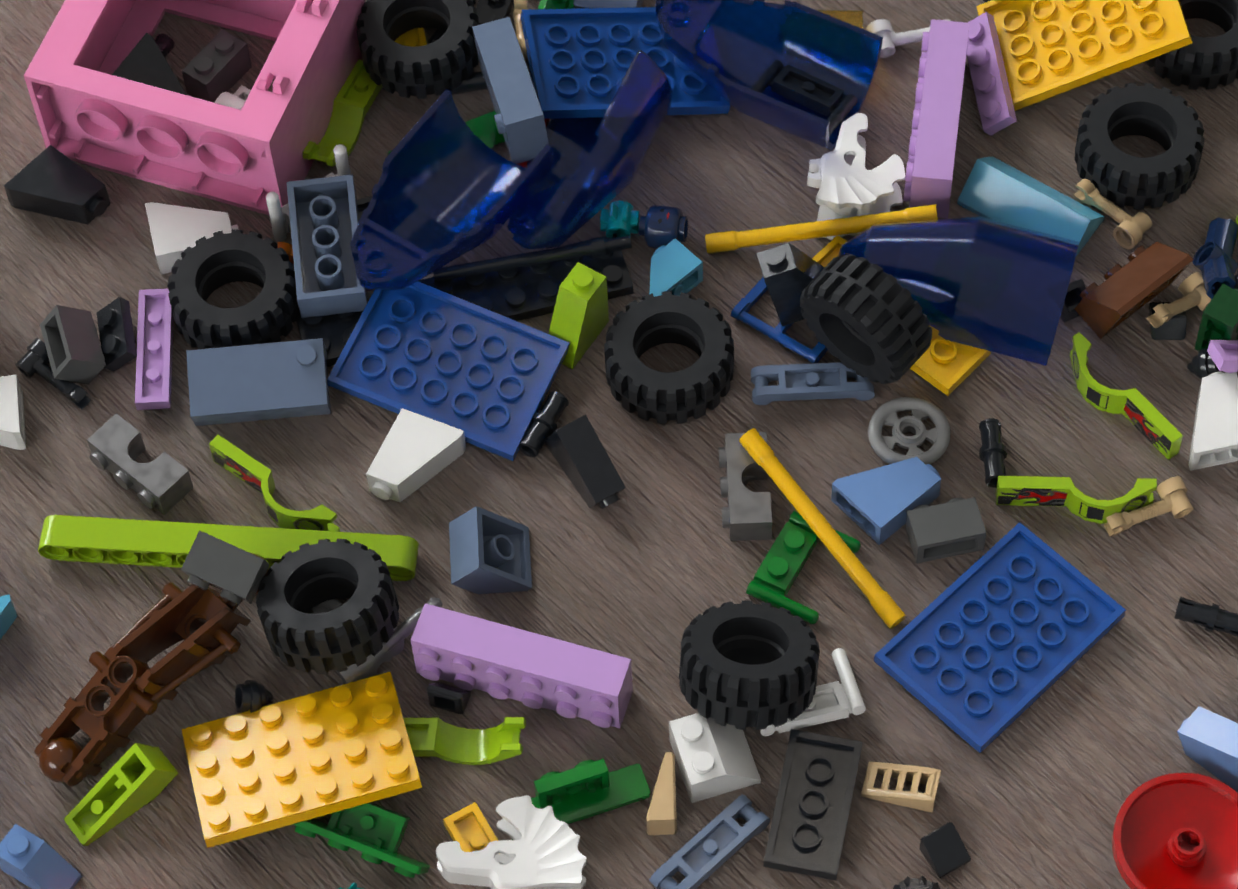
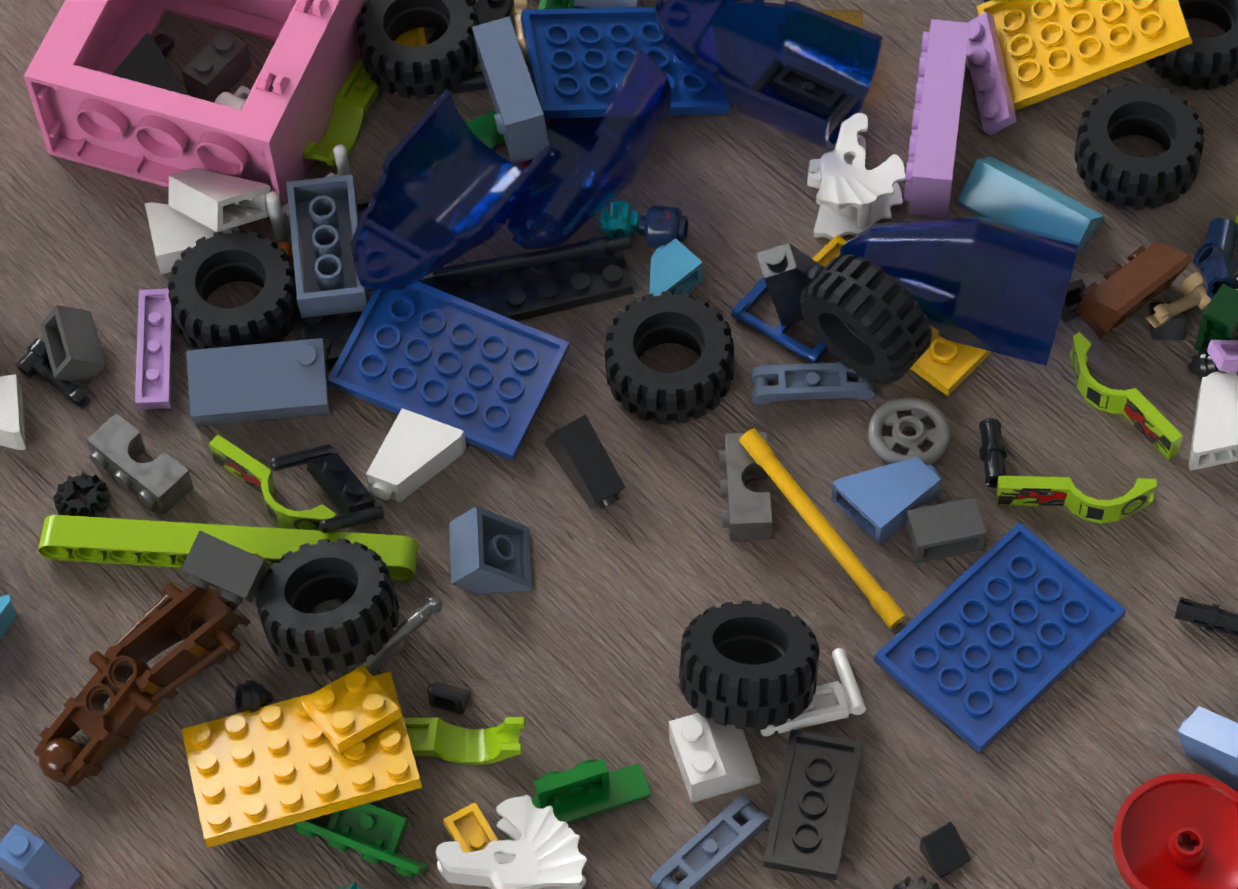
black slope [4,145,111,225] -> none
lime slope [63,743,178,846] -> none
black plate [96,297,137,372] -> none
lavender brick [411,603,633,729] -> none
black pin [519,391,569,457] -> none
lime slope [548,262,609,369] -> none
tan slope [646,752,677,835] -> none
yellow piece [705,204,938,254] -> none
green plate [746,511,861,624] -> none
tan slope [861,761,941,813] -> none
white brick [866,19,951,58] -> none
tan brick [1073,178,1152,249] -> none
tan brick [1103,476,1193,536] -> none
none -> black gear [53,471,110,517]
none -> white slope [169,168,270,232]
none -> black plate [269,444,384,534]
none -> yellow plate [301,665,402,754]

